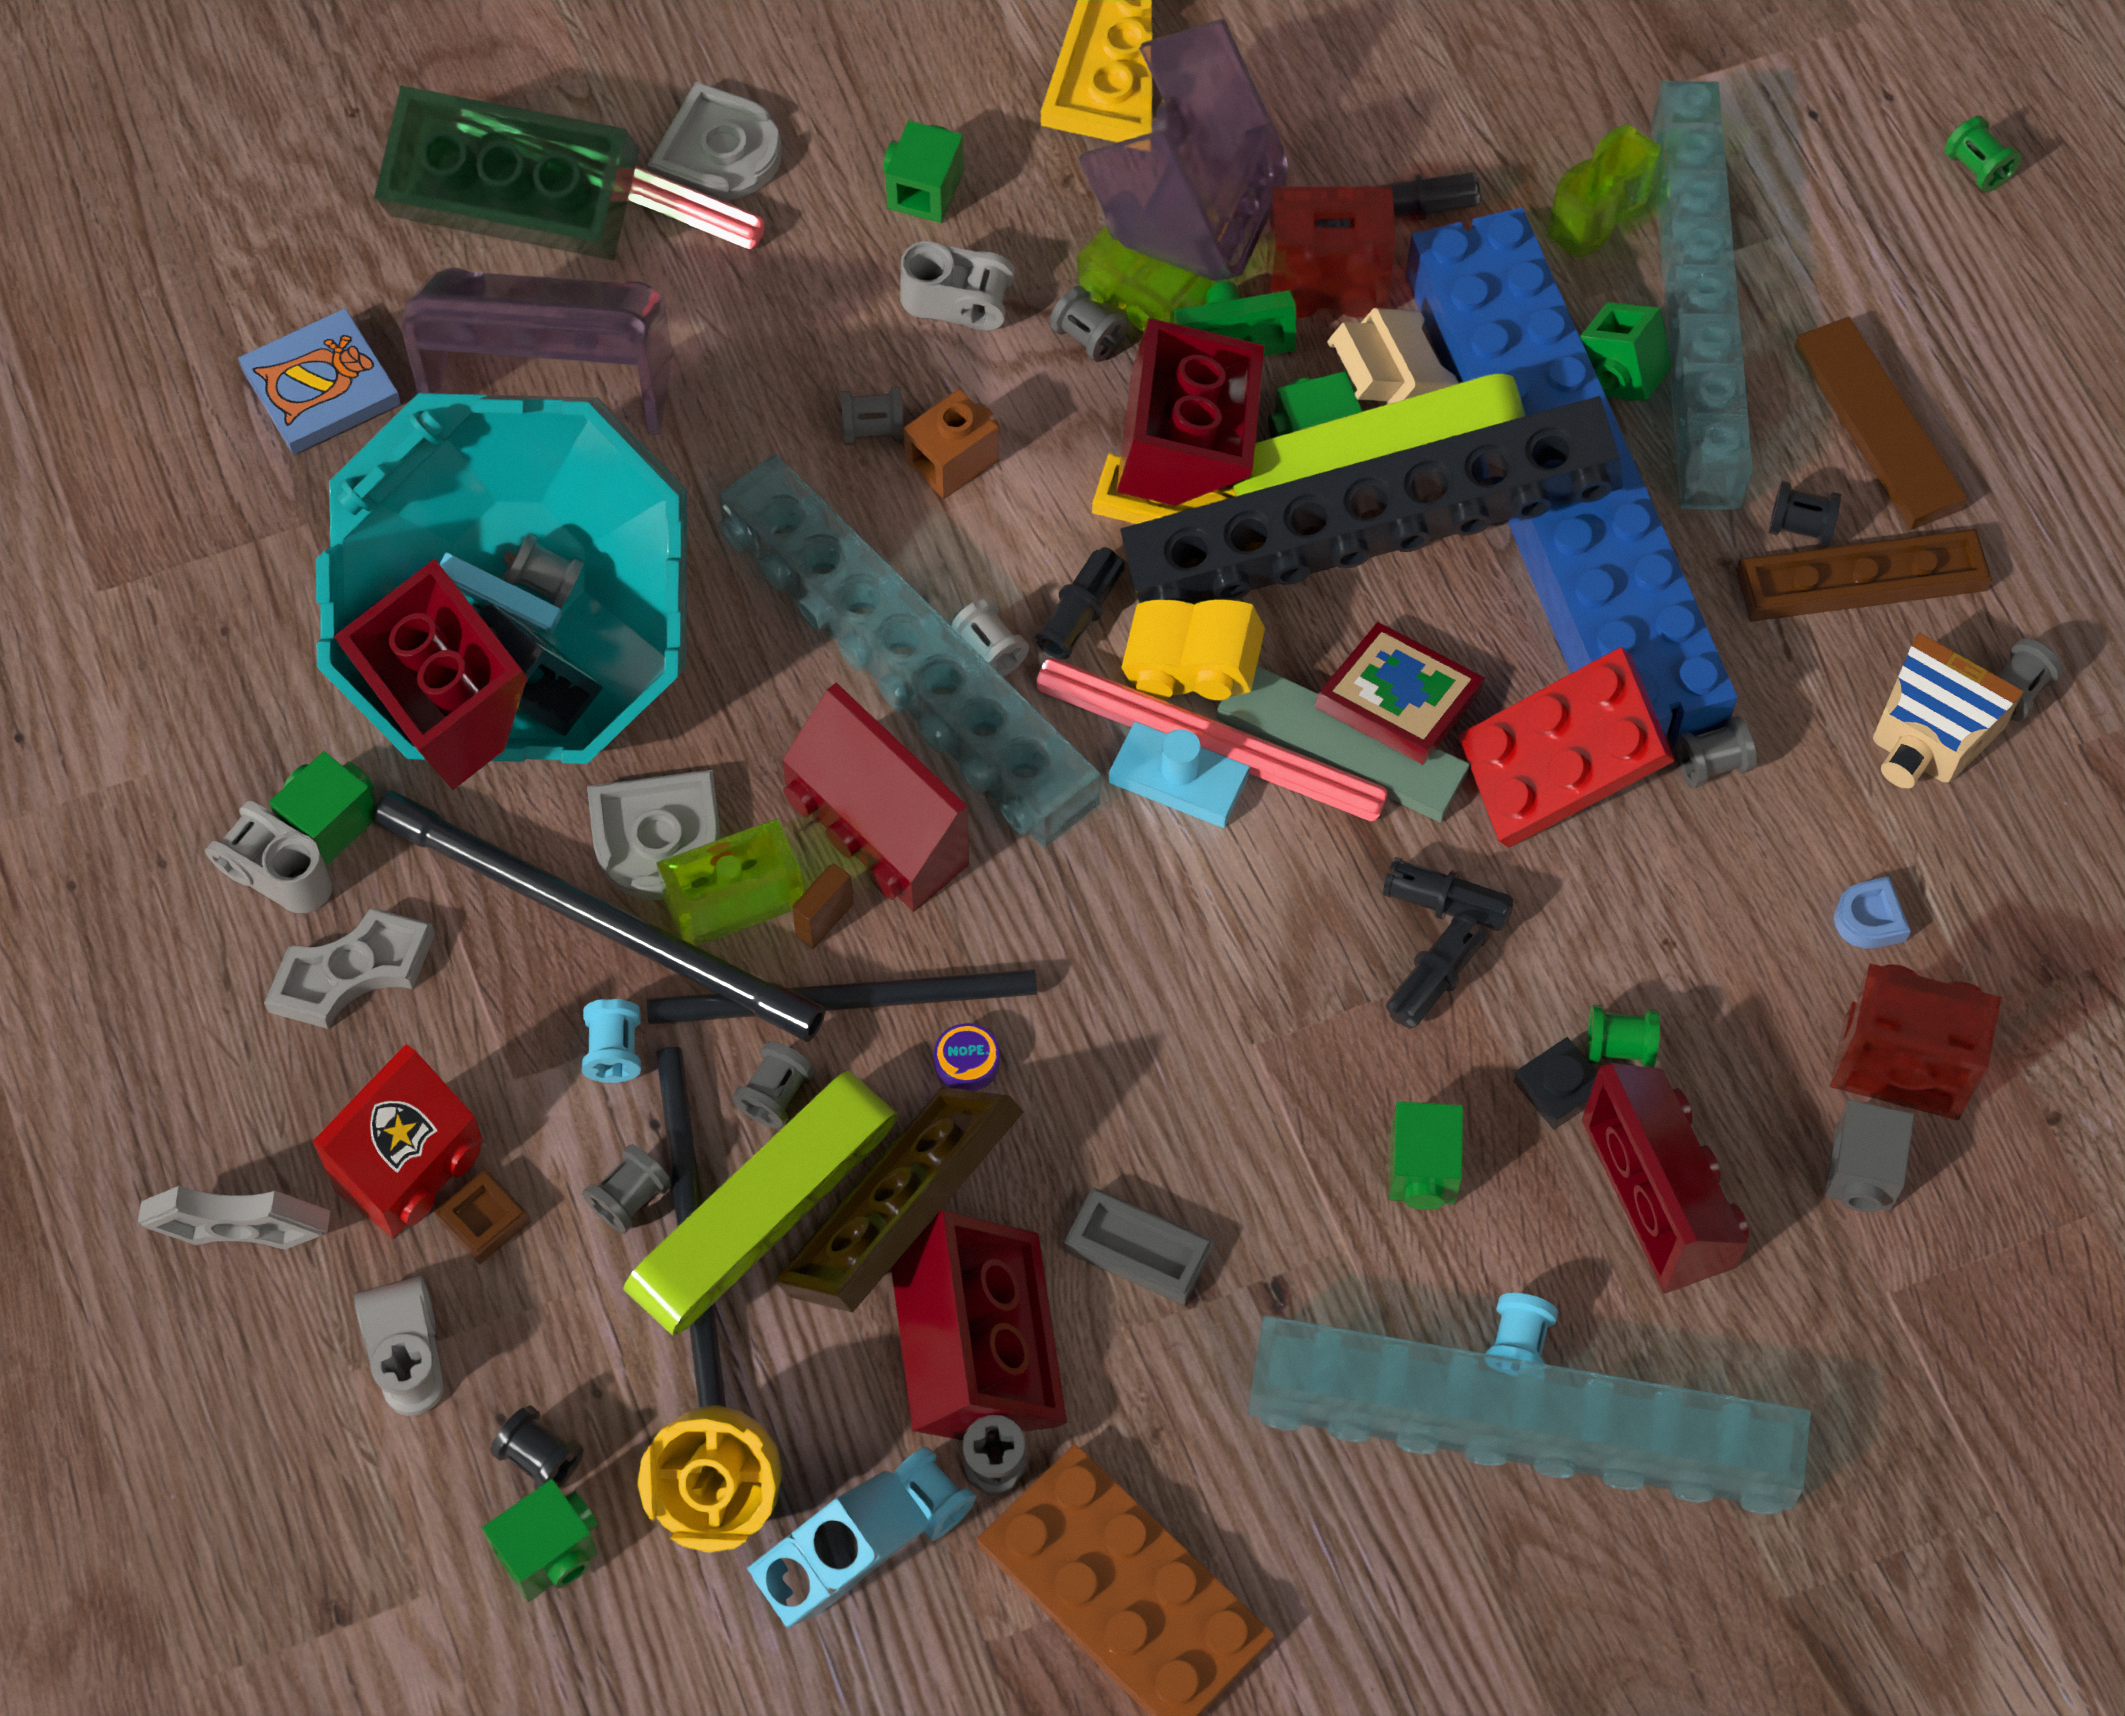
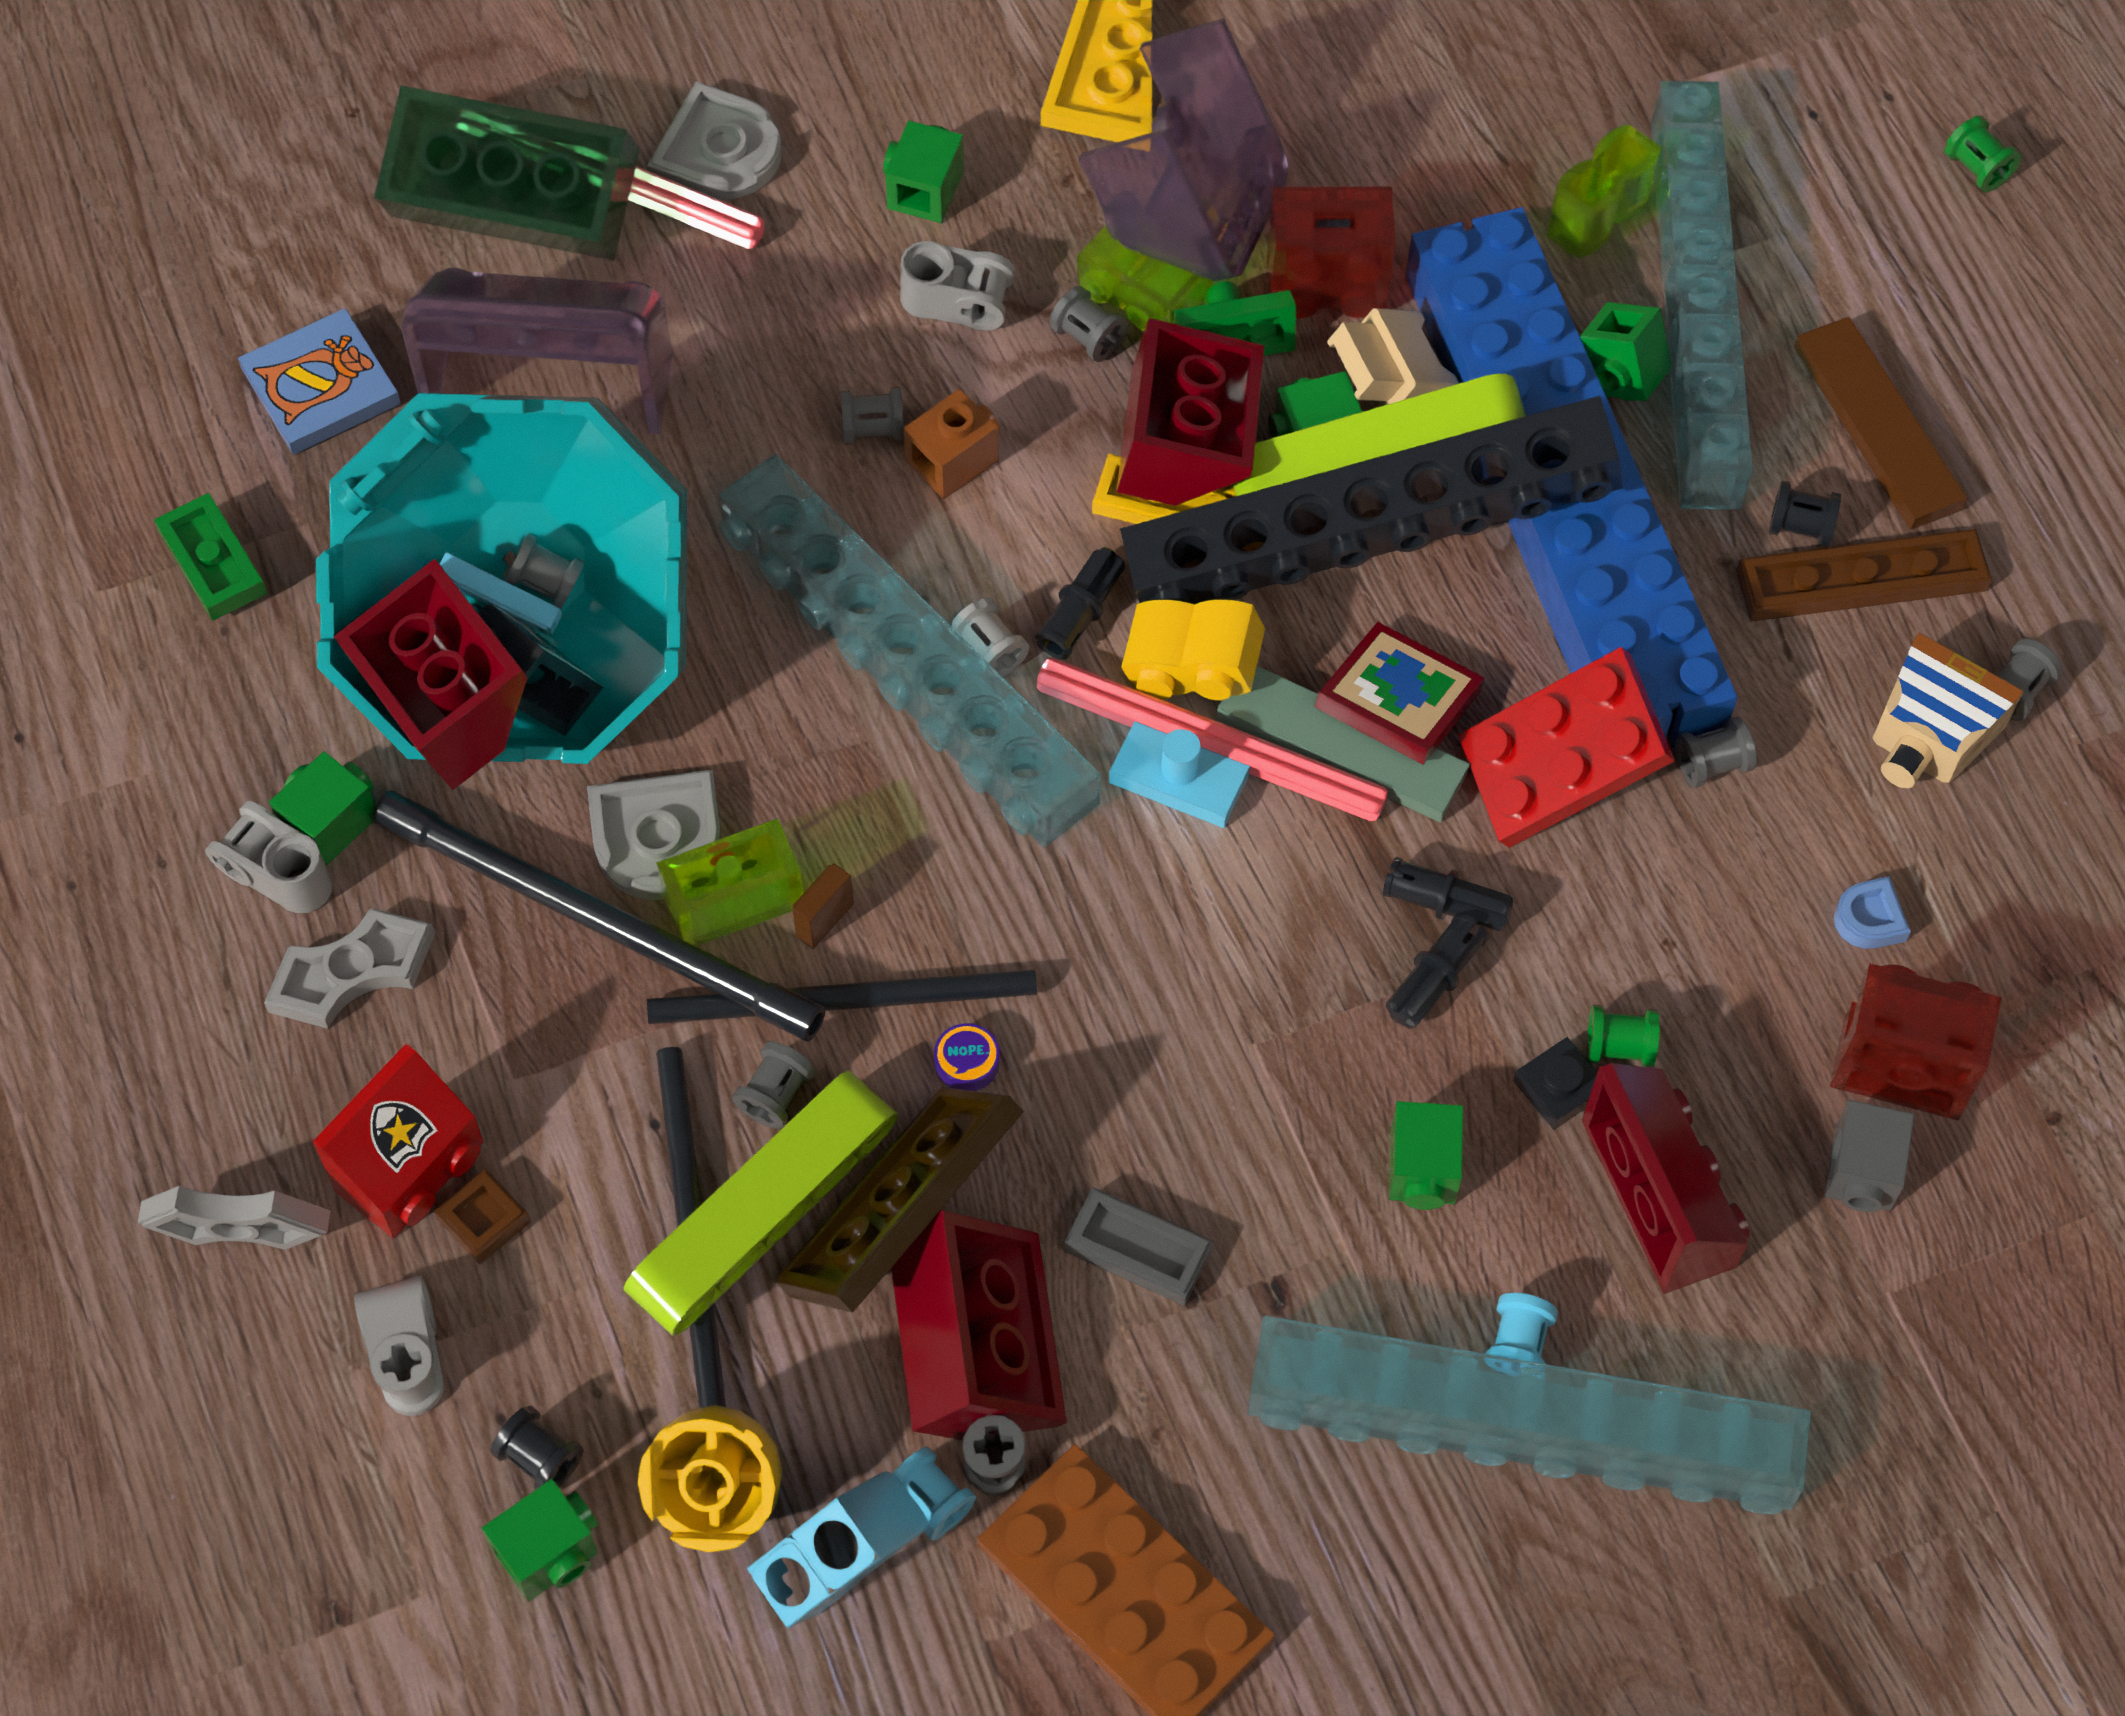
medium azure bush [582,999,641,1083] -> none
dark grey bush [582,1144,671,1234] -> none
dark red slope [782,682,969,912] -> none
black axle [1363,172,1480,223] -> none
none -> green plate [153,492,267,621]

